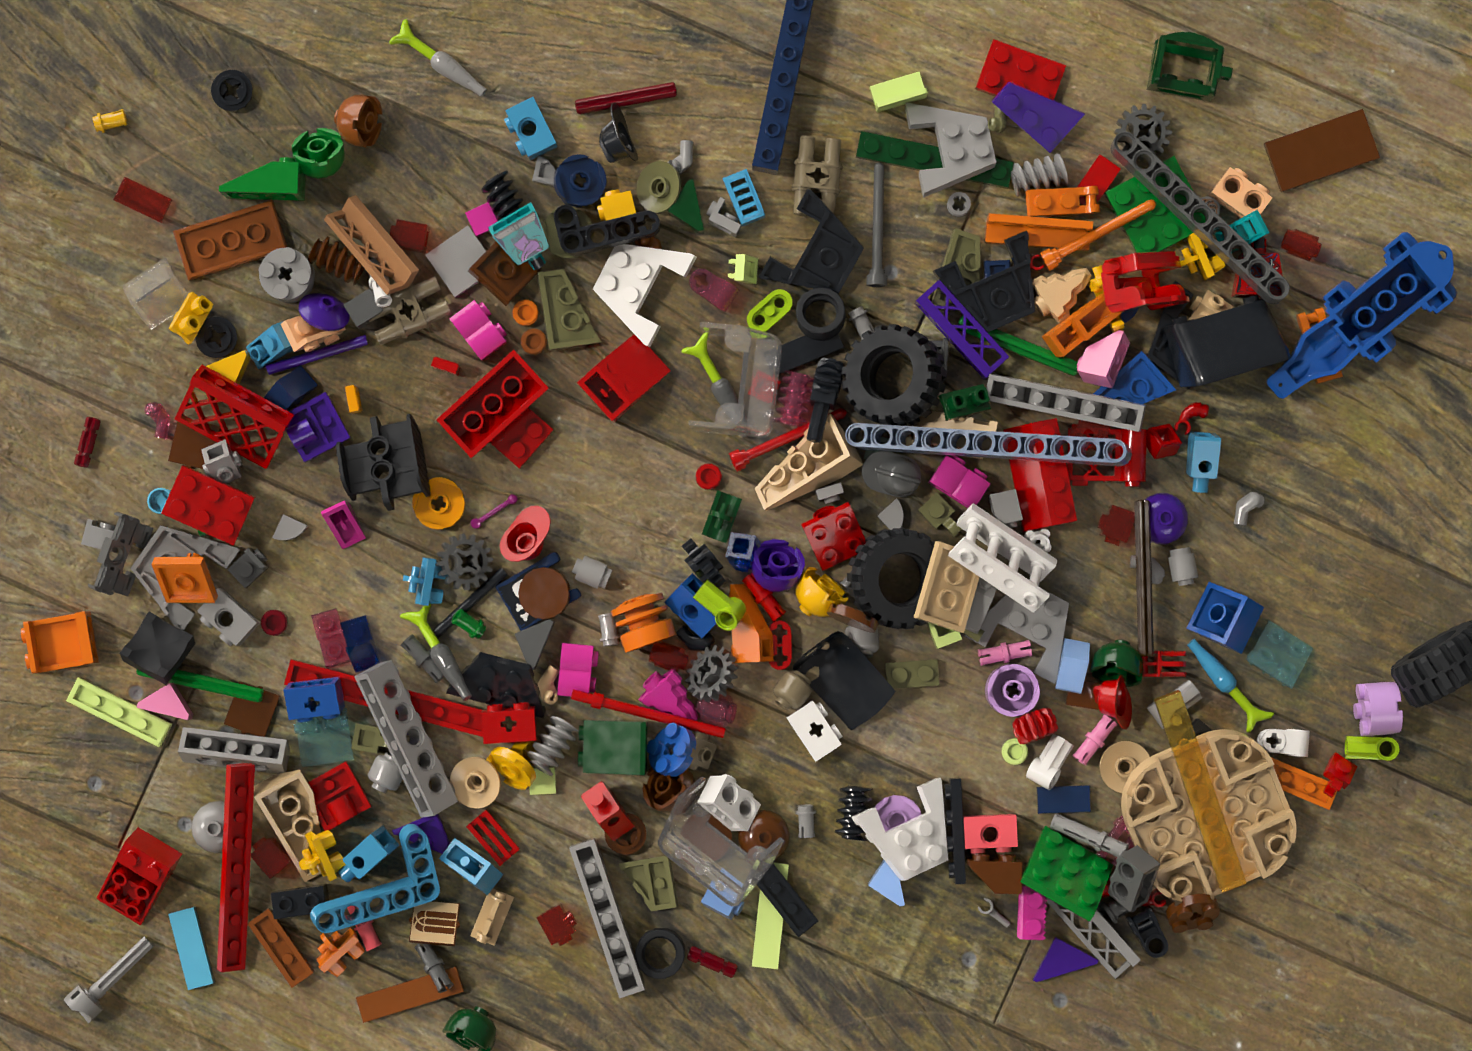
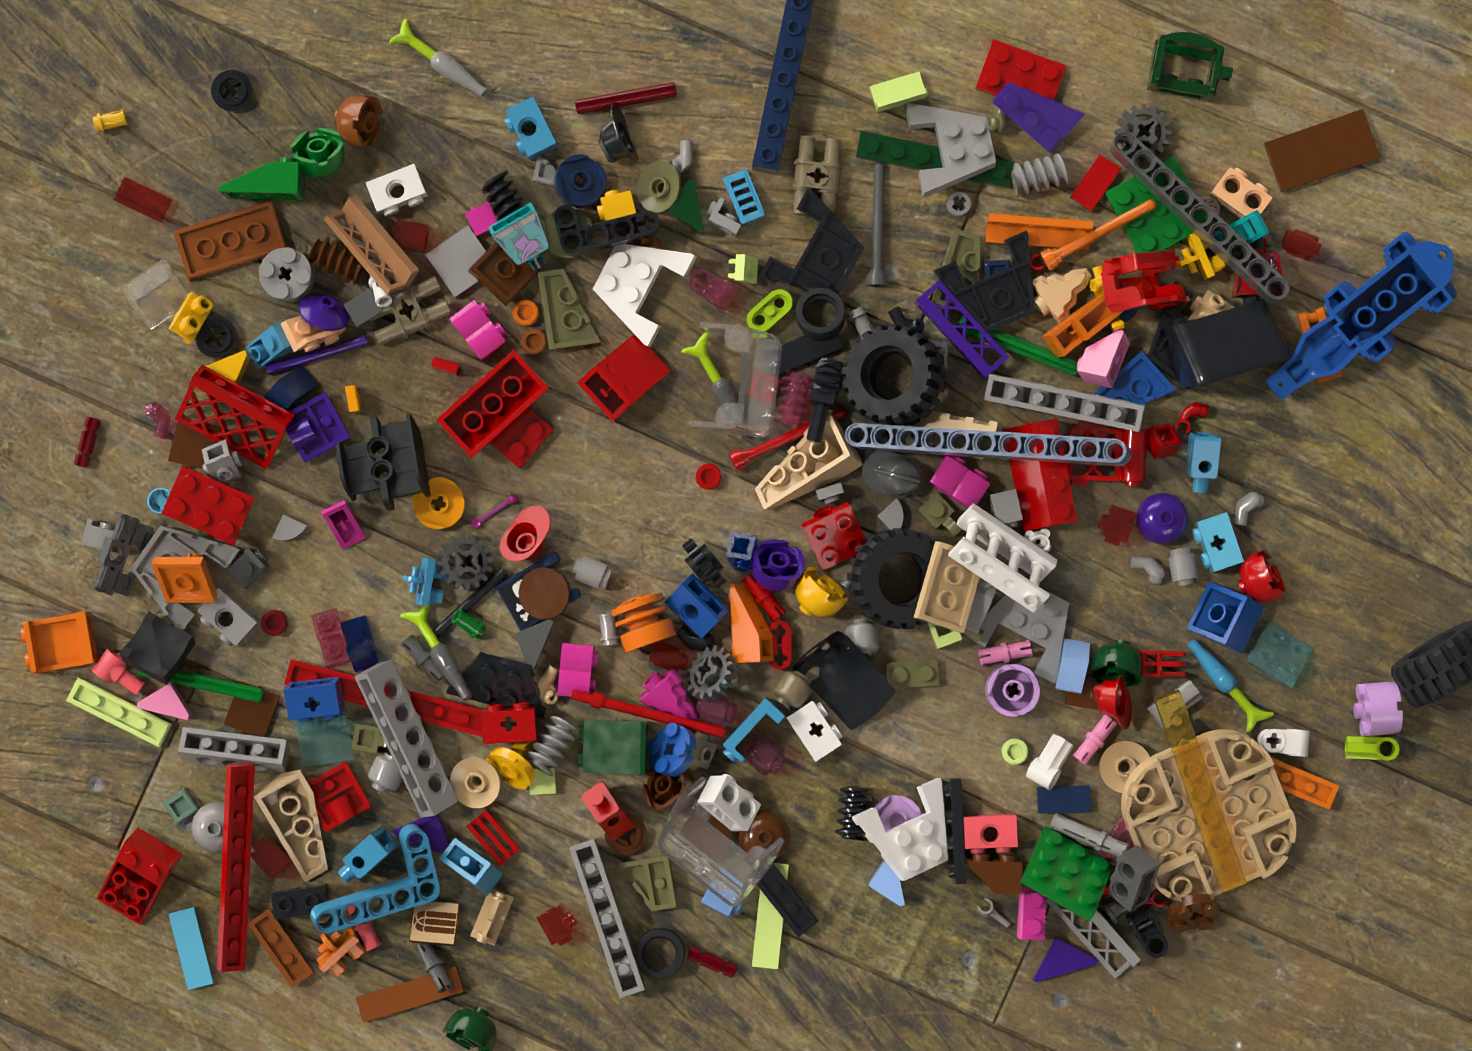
light grey piece [64,936,154,1023] -> none
yellow hips [298,830,346,881] -> none
lime piece [693,580,746,631] -> none
dark green hips [702,490,742,543] -> none
light grey pin [795,804,816,838] -> none
reddish brown tile [827,603,879,633] -> none
dark green hips [938,384,991,421] -> none
red gear [1012,708,1059,744] -> none
orange plate [1025,186,1100,217] -> none
dark brown axle [1134,500,1154,656] -> none
red plate [1323,752,1358,798] -> none
none -> coral pin [91,649,145,695]
none -> sand green tile [163,788,200,825]
none -> white brick [366,164,428,217]
none -> dark azure panel [723,698,785,763]
none -> clear pink head [746,737,786,776]
none -> black arm [888,306,925,334]
none -> medium azure brick [1192,512,1244,572]
none -> red cylinder [1238,549,1286,603]

